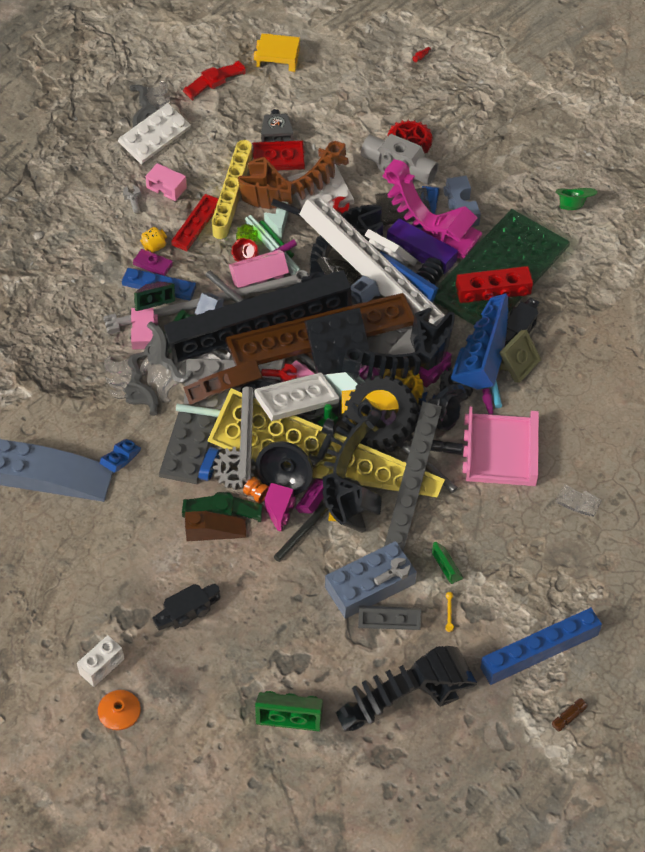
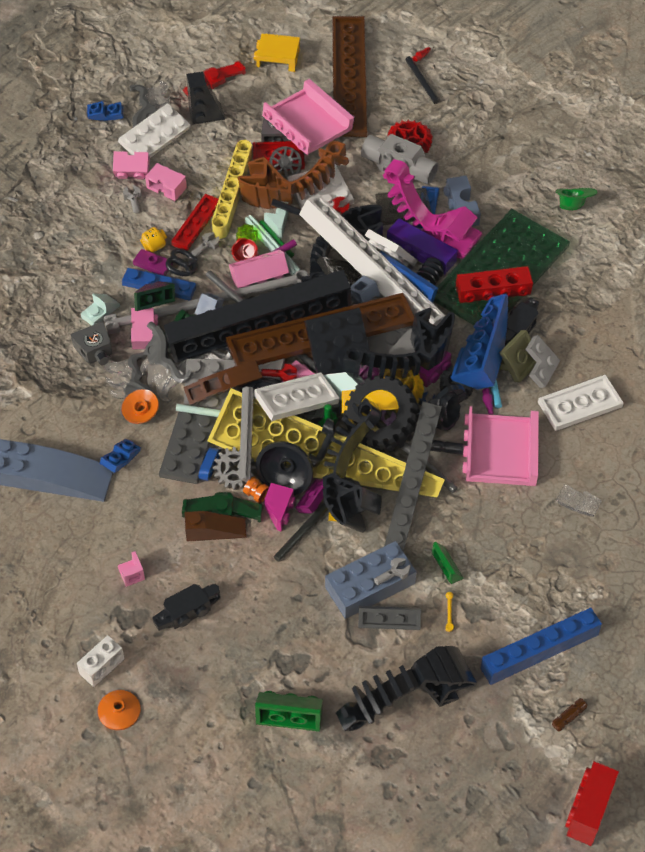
none -> dark grey torso [70,321,112,365]
none -> light aqua slope [81,293,120,325]
none -> blue slope [87,101,123,121]
none -> bright pink brick [113,151,150,180]
none -> bright pink panel [118,551,145,587]
none -> orange dish [122,389,159,424]
none -> black piece [165,248,198,277]
none -> black wedge [186,71,225,124]
none -> light grey bar [191,232,220,257]
none -> bright pink panel [263,79,354,155]
none -> dark grey wheel [270,146,302,179]
none -> reddish brown plate [332,16,367,137]
none -> black bar [405,56,439,104]
none -> light grey plate [525,335,560,388]
none -> white plate [538,375,623,431]
none -> red brick [565,761,619,846]

